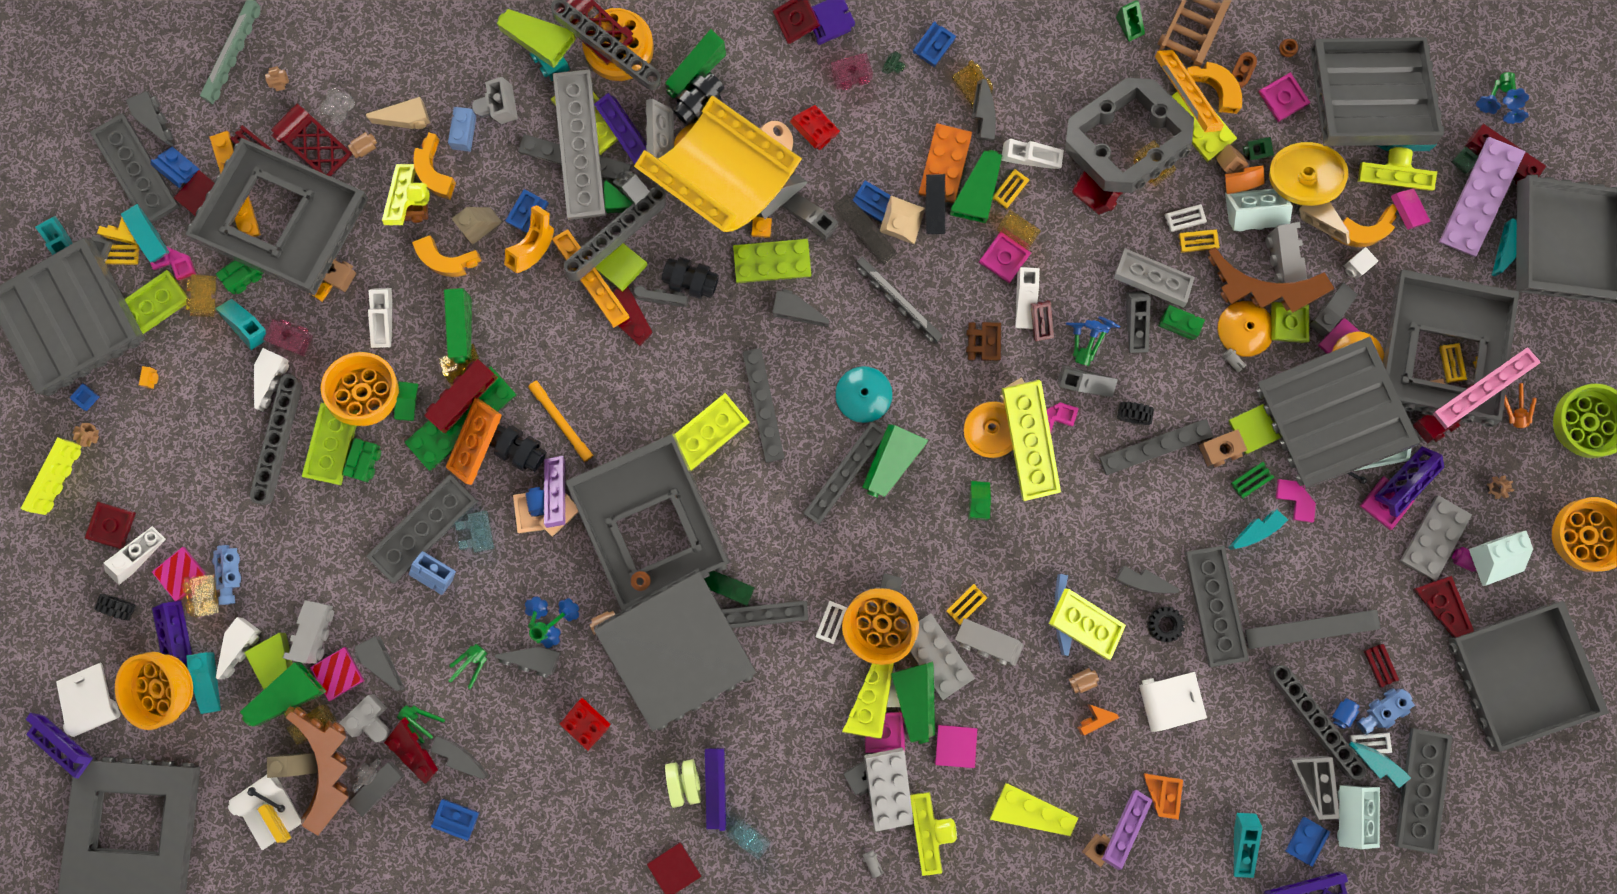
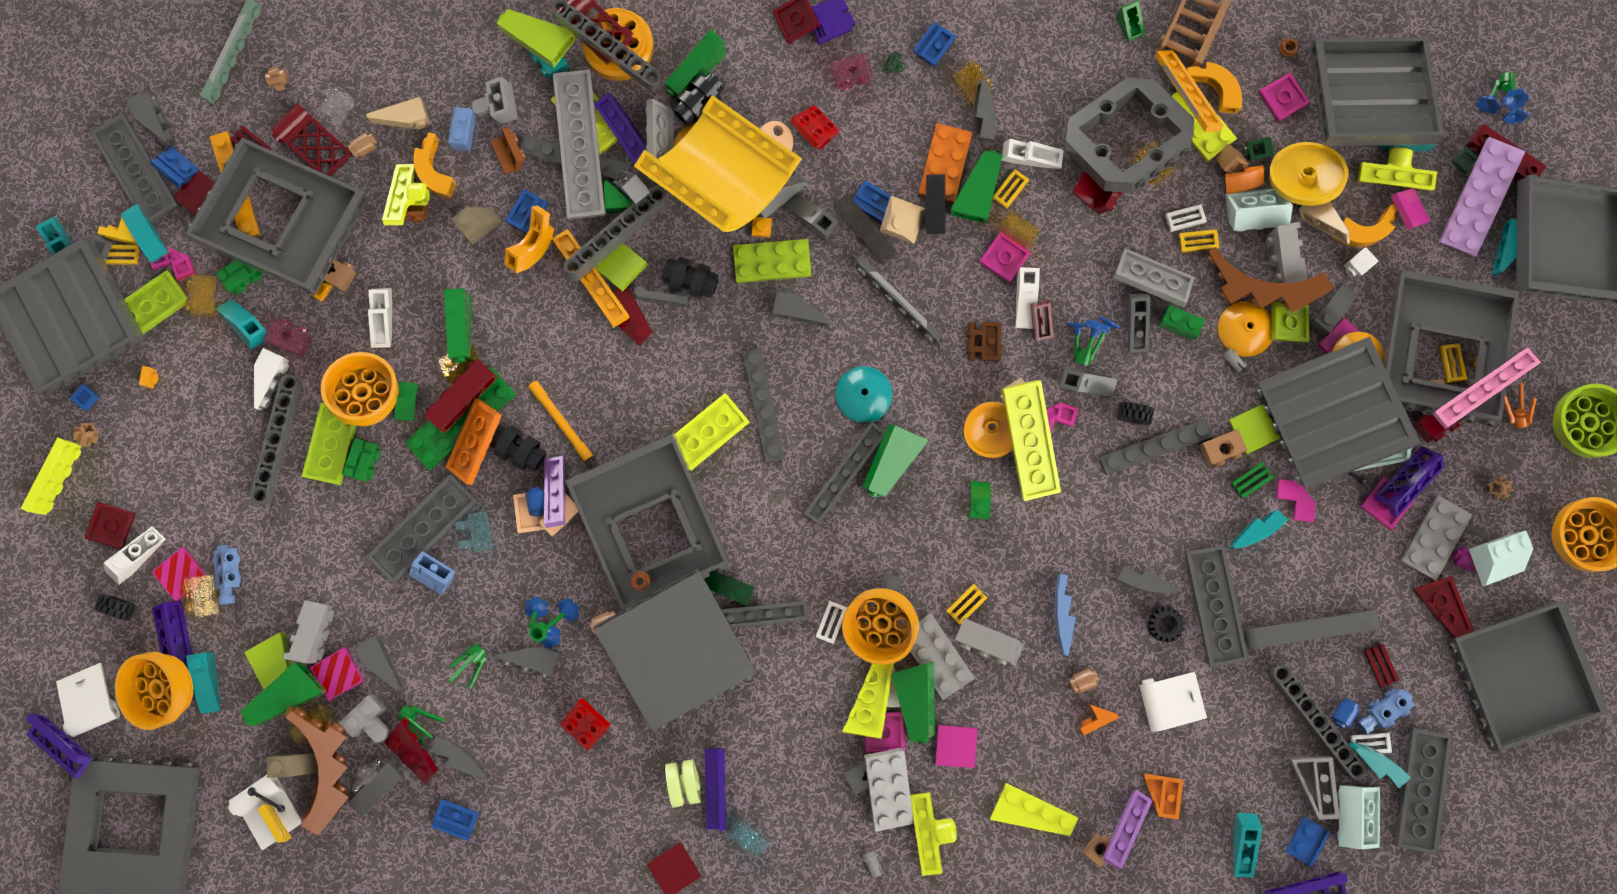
white slope [216,617,261,679] -> none
light orange arch [412,236,482,277] -> none
neon yellow plate [1049,589,1126,660] -> none
dark orange plate [1231,52,1257,88] -> none
none -> dark orange bracket [491,127,525,174]

